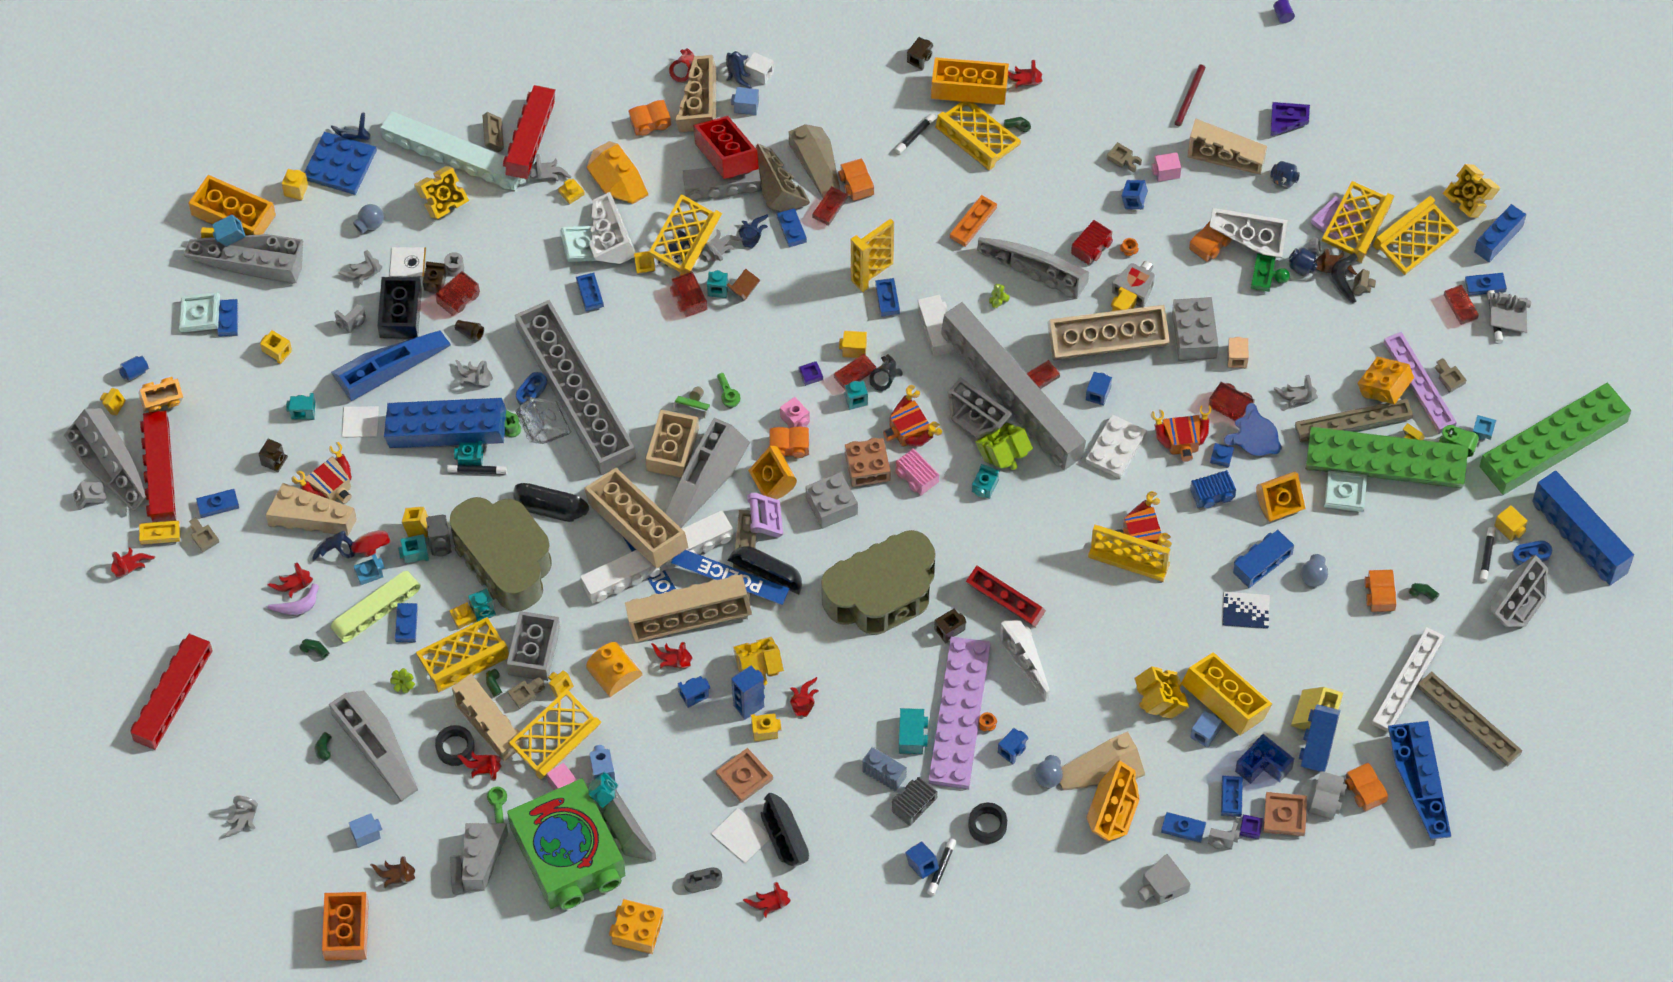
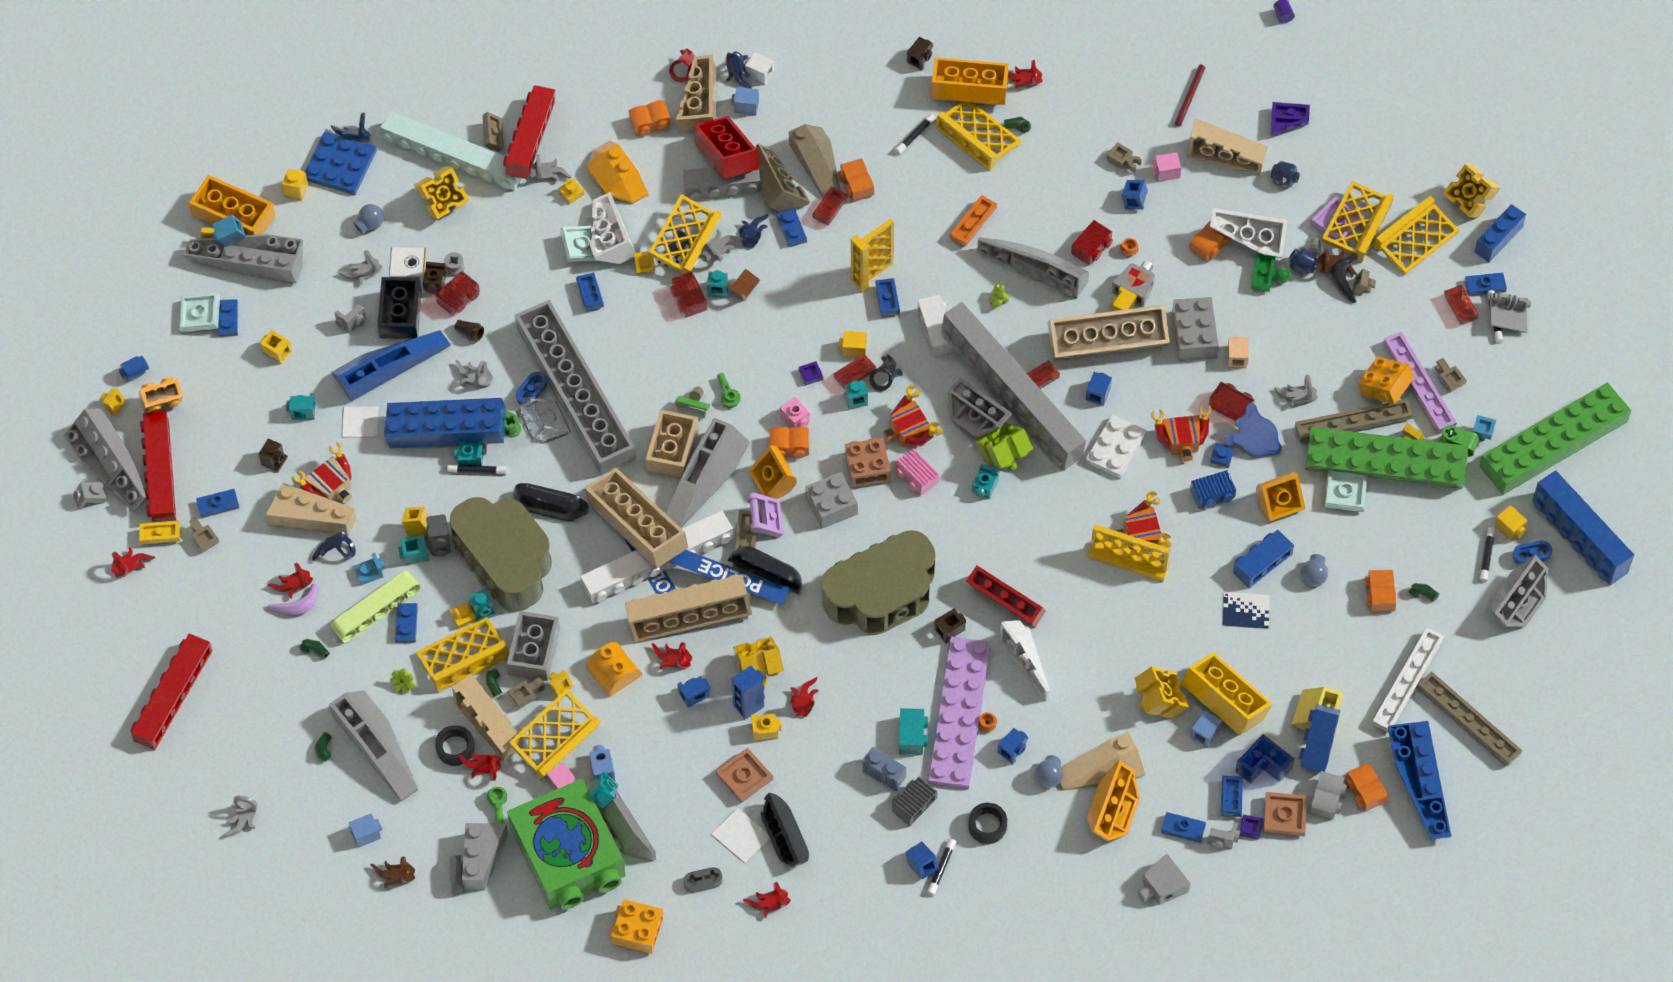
orange brick [322,892,369,961] -> none
red dish [351,530,390,557] -> none

